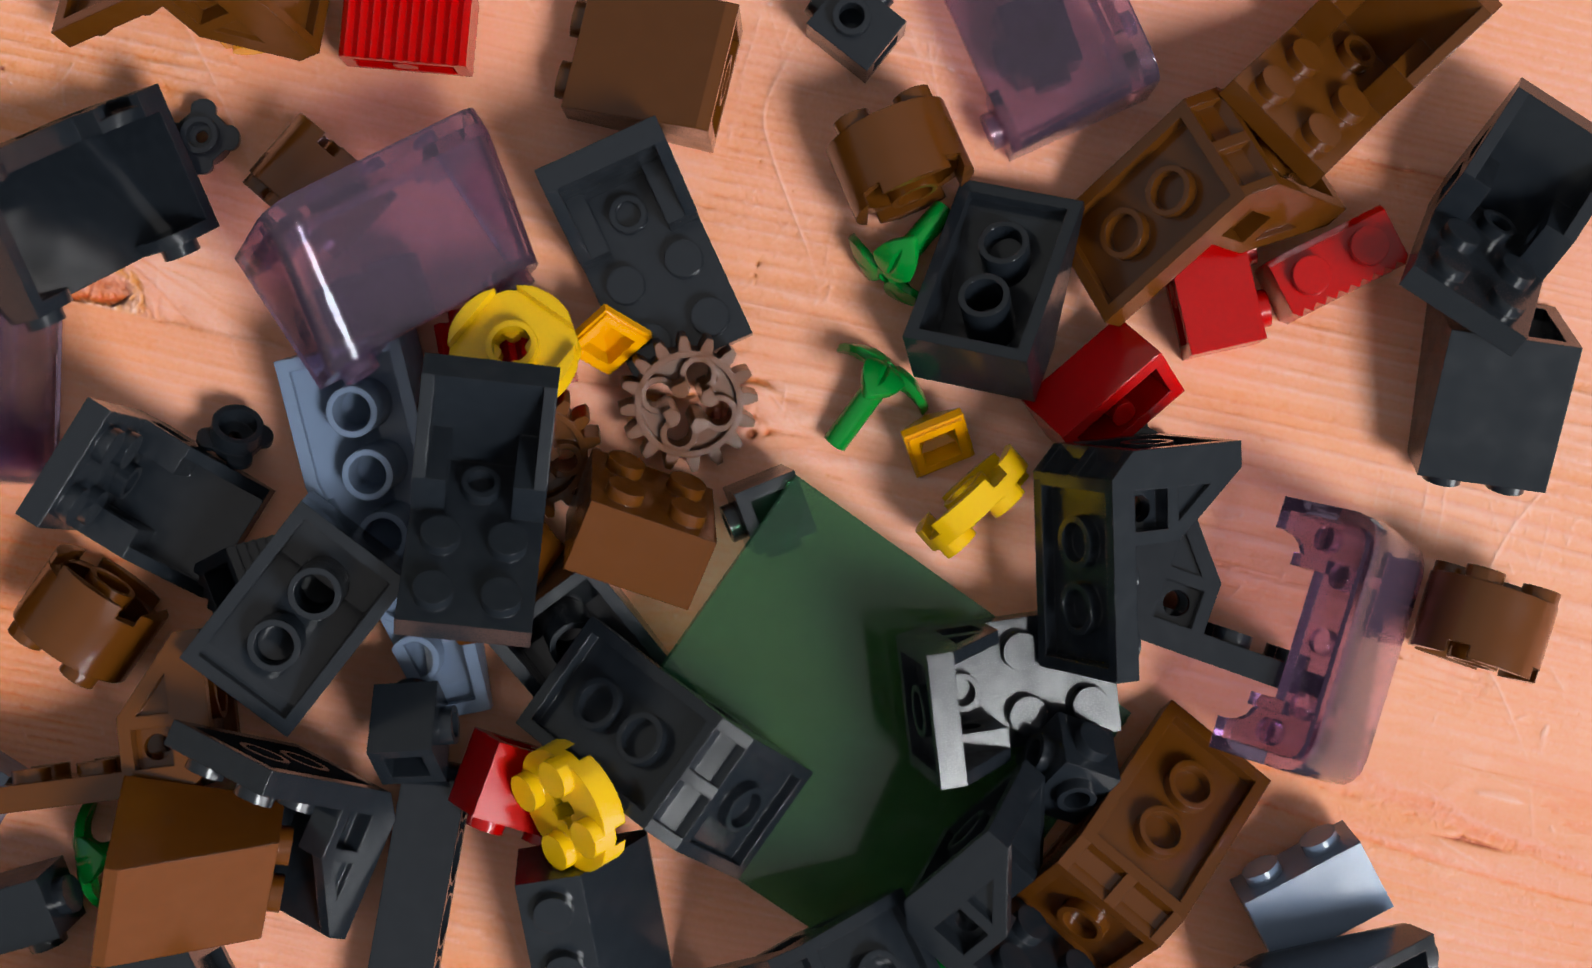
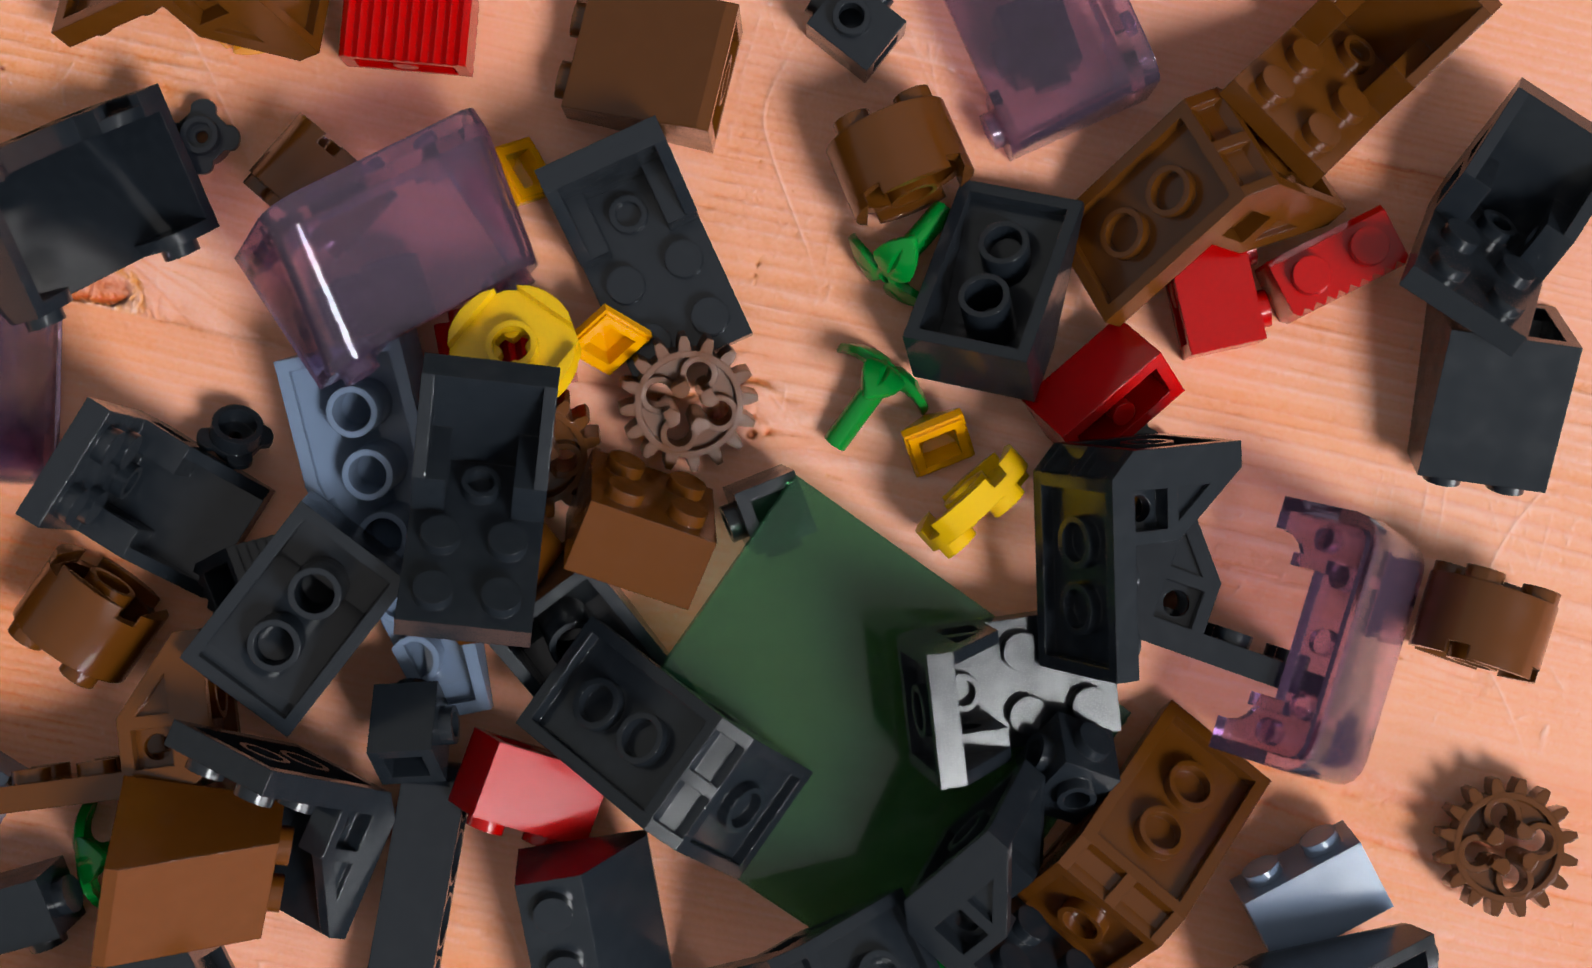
yellow plate [511,739,626,872] -> none
none -> light orange slope [483,137,547,208]
none -> reddish brown gear [1432,776,1578,917]

